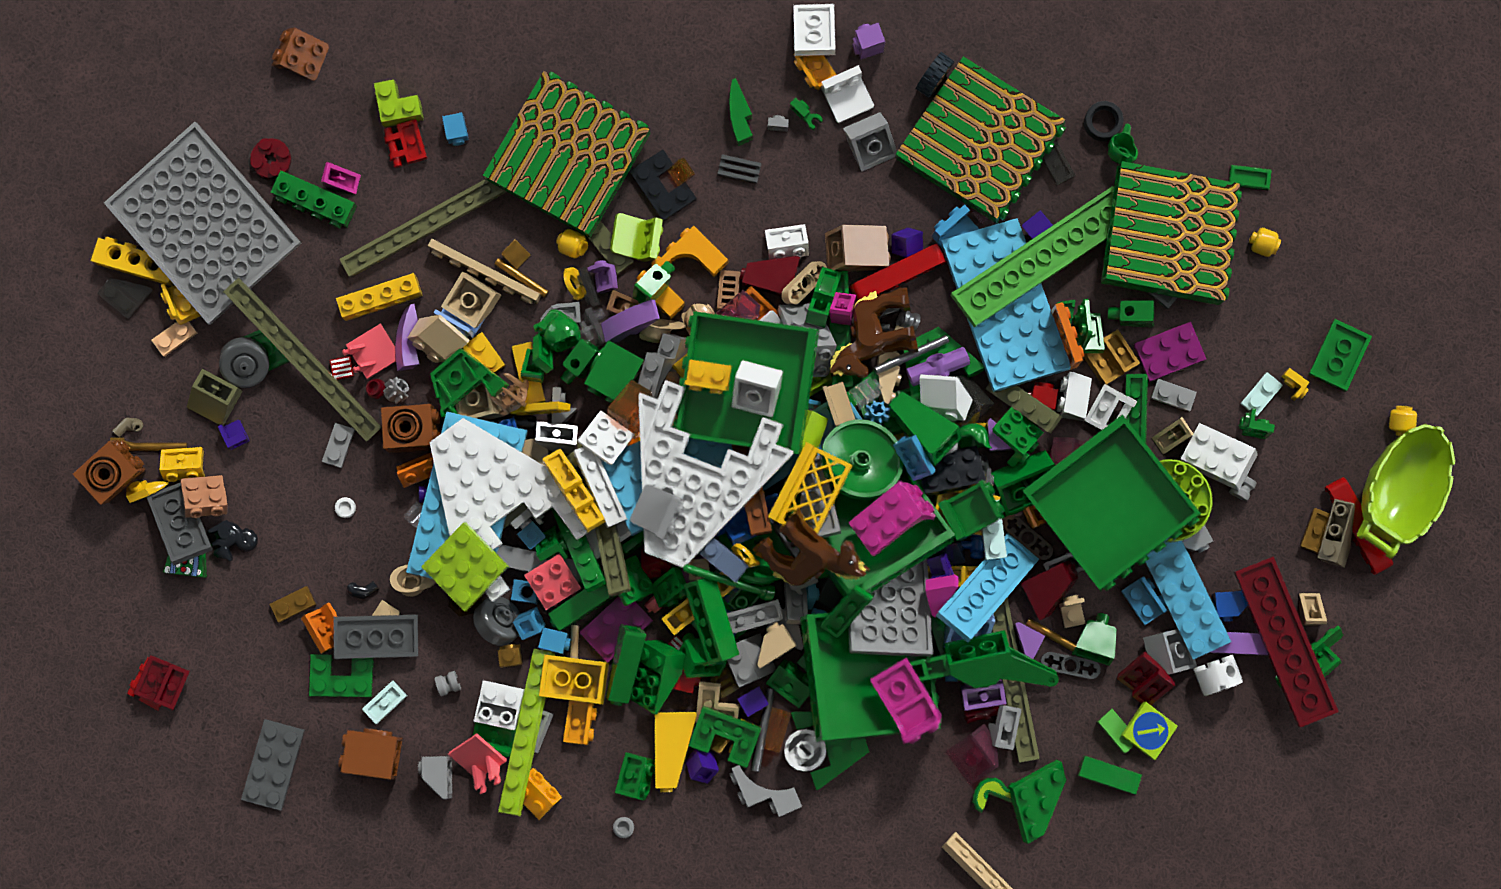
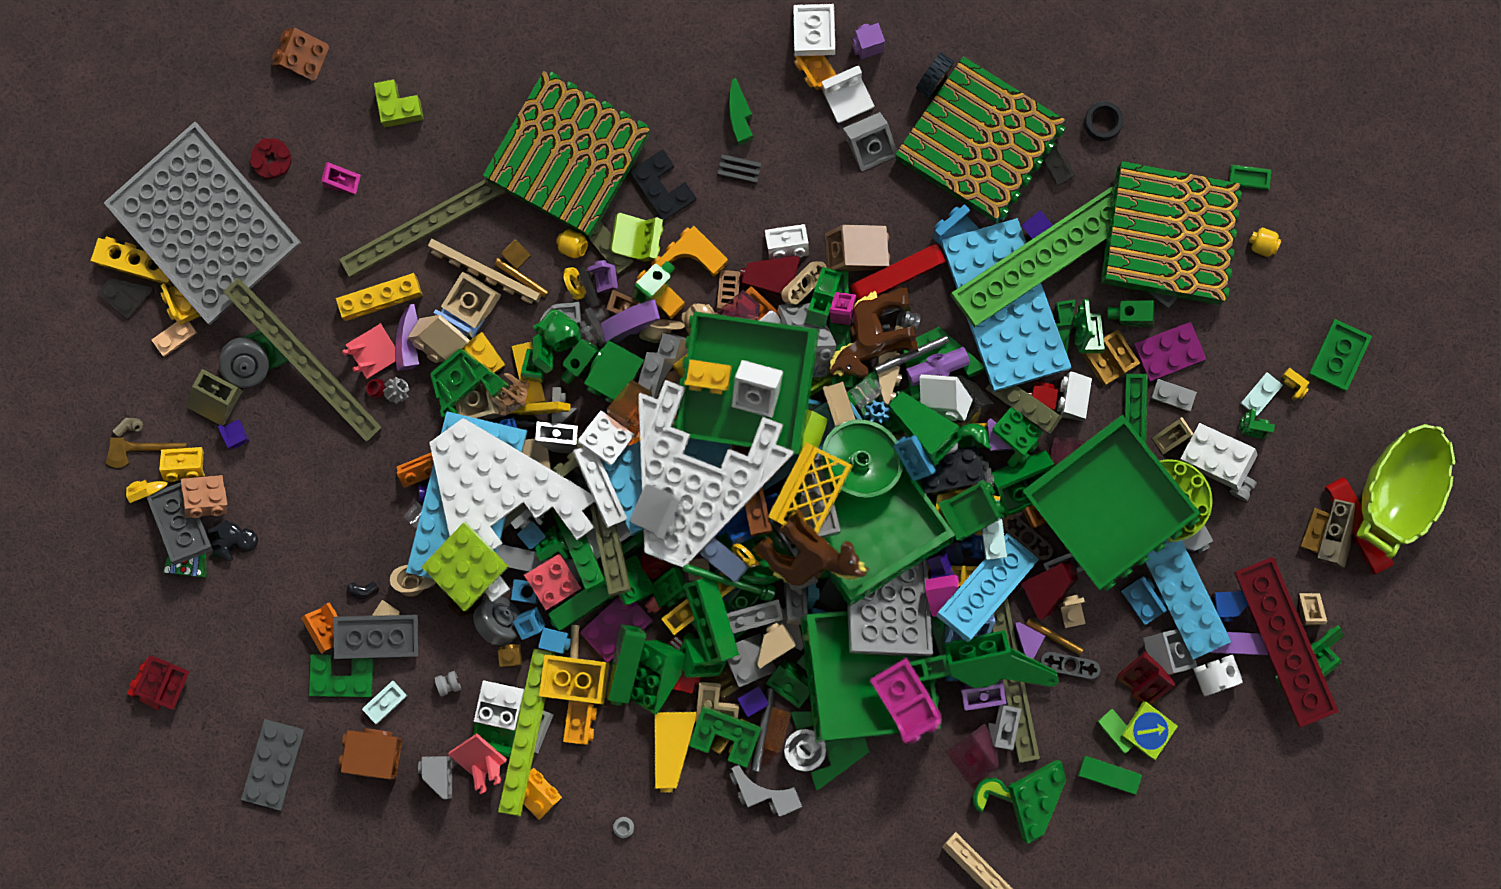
dark orange brick [73,440,146,505] -> none
pearl gold plate [270,586,316,623] -> none
green brick [271,171,357,229] -> none
light grey plate [322,423,355,468] -> none
tile [330,356,354,380] -> none
white tile [335,497,356,518] -> none
dark orange brick [381,404,441,453] -> none
red plate [384,119,428,168] -> none
dark azure brick [442,112,469,146] -> none
yellow slope [542,449,605,532] -> none
green bracket [615,752,655,800] -> none
clear orange plate [668,158,695,186] -> none
dark purple panel [686,748,719,783] -> none
light grey plate [768,115,789,132] -> none
green plate [790,98,823,131] -> none
green tile [821,585,873,638] -> none
dark pink bracket [849,481,936,556] -> none
dark purple panel [891,228,923,257] -> none
dark red pin [964,704,1006,724] -> none
orange plate [1051,302,1084,370] -> none
torso [1072,613,1117,666] -> none
white plate [1084,384,1137,430] -> none
green hair [1108,124,1138,164] -> none
yellow head [1389,406,1417,436] -> none

